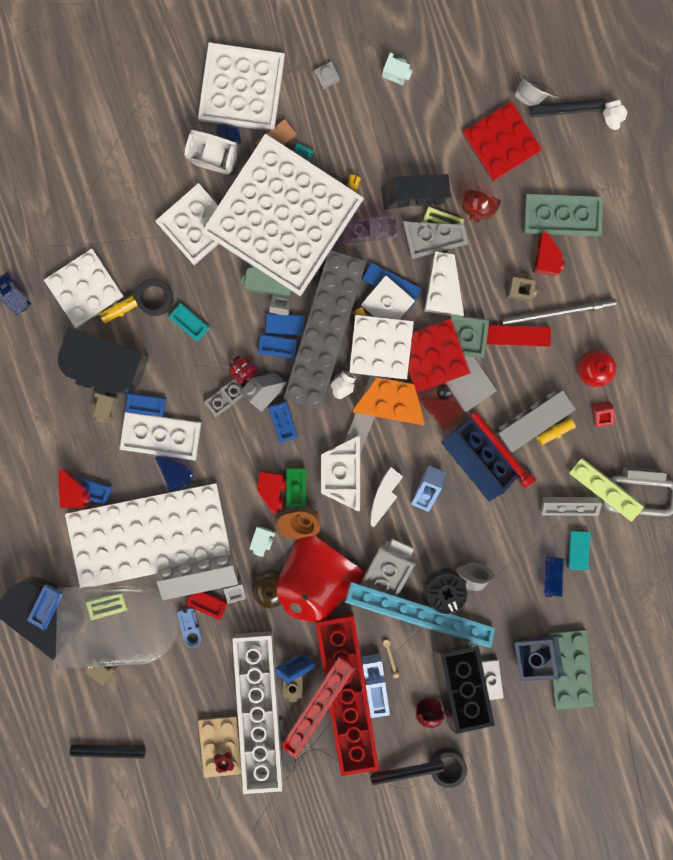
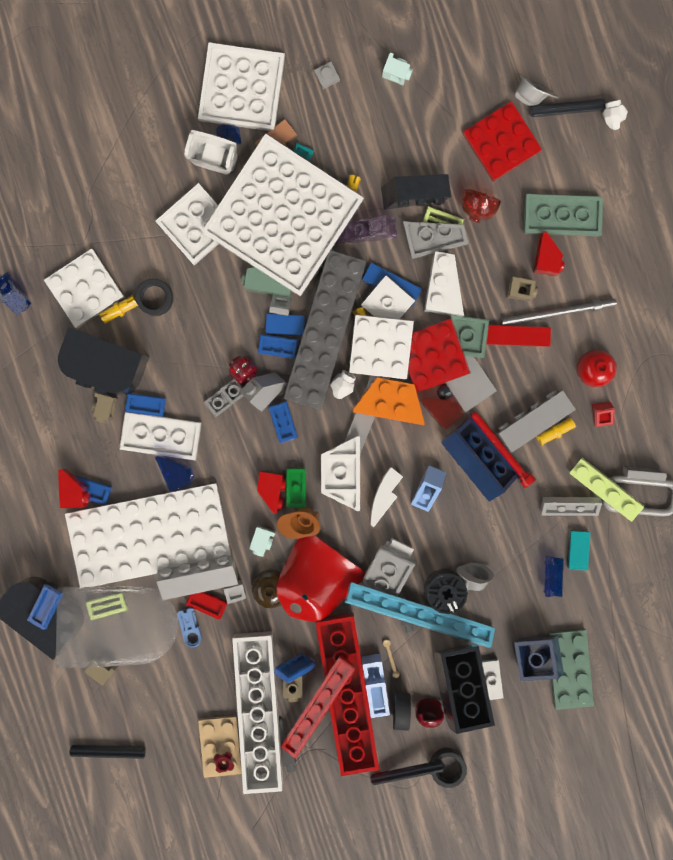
teal tile [168,303,210,342] -> none
none -> black tyre [393,693,411,731]

